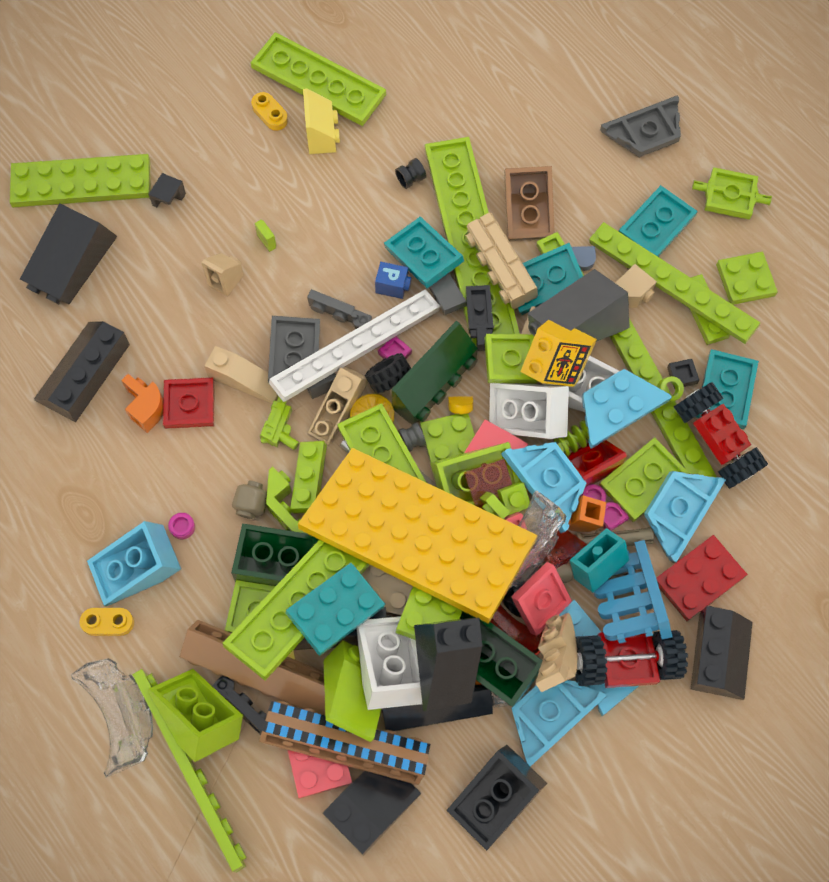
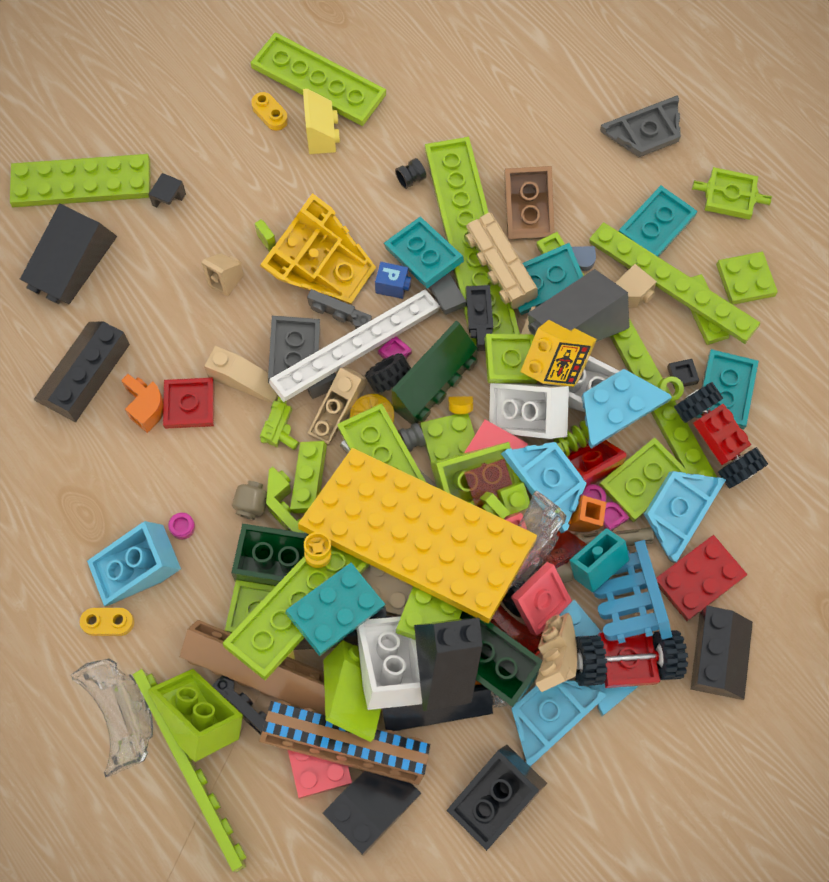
none -> yellow wedge [260,193,376,304]
none -> yellow wheel [304,532,331,568]

